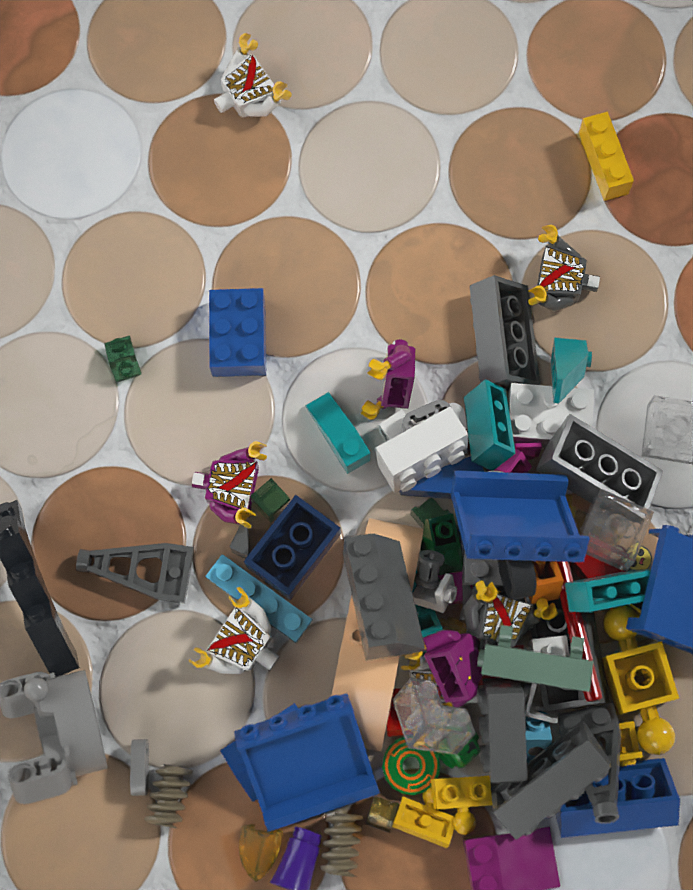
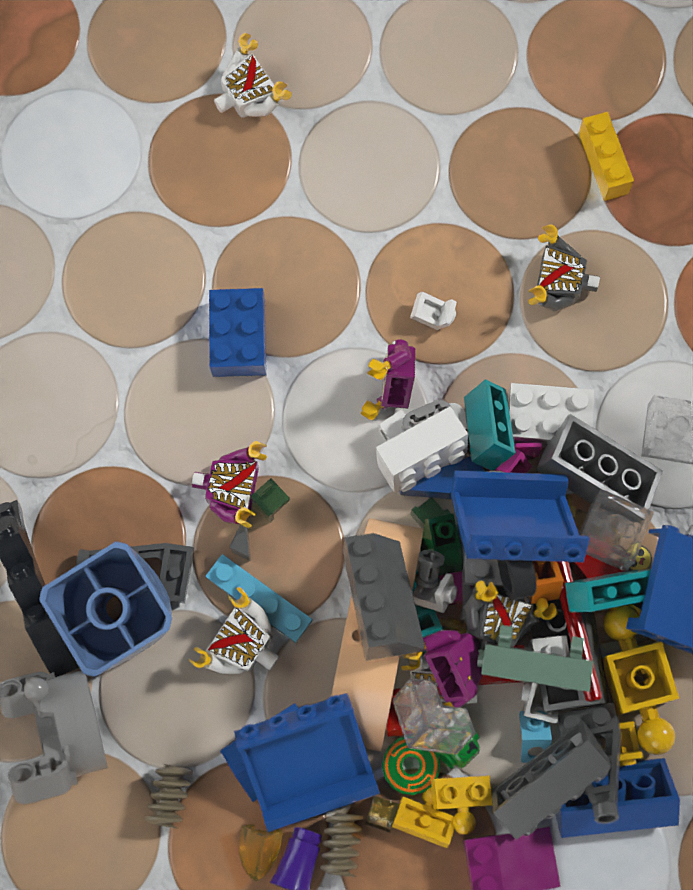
clear green bracket [104,335,142,382] -> none
light grey beam [130,739,149,796] -> none
dark blue brick [244,495,341,601] -> none
teal slope [305,392,371,474] -> none
dark grey slope [469,275,540,391] -> none
dark grey brick [478,678,527,782] -> none
teal slope [550,337,592,404] -> none
none -> medium blue piece [40,542,172,676]
none -> white bracket [410,292,457,330]

